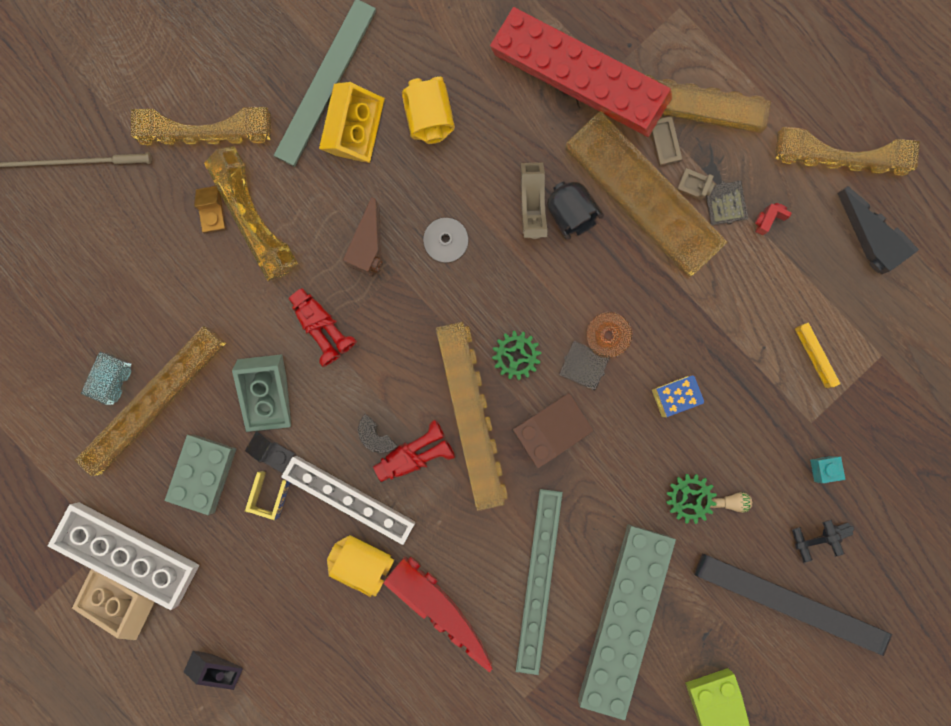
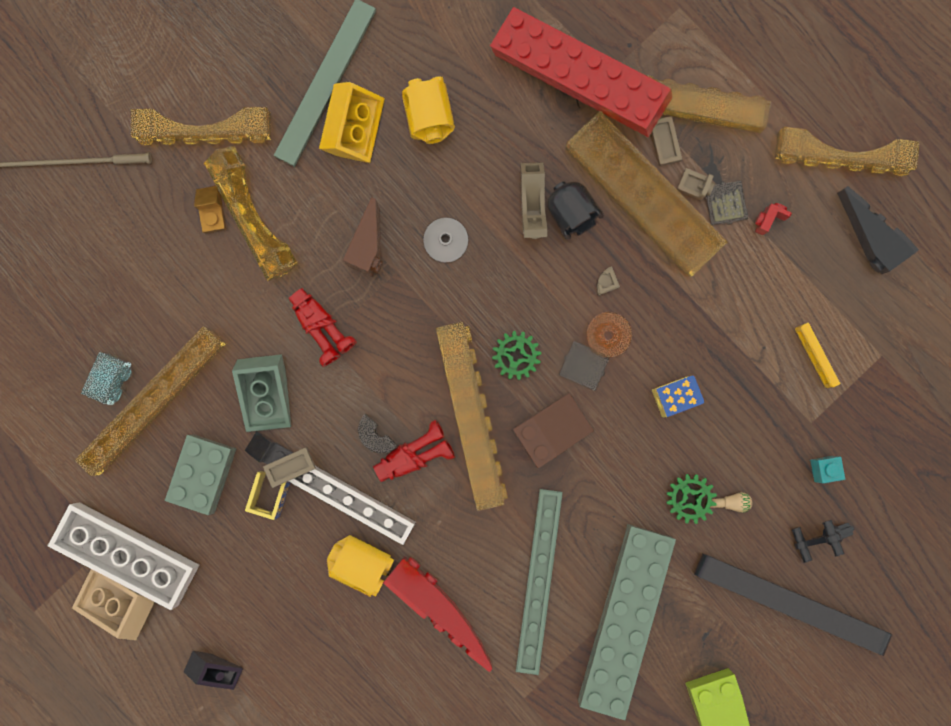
none -> dark tan tile [263,447,316,488]
none -> dark tan tile [597,266,620,296]

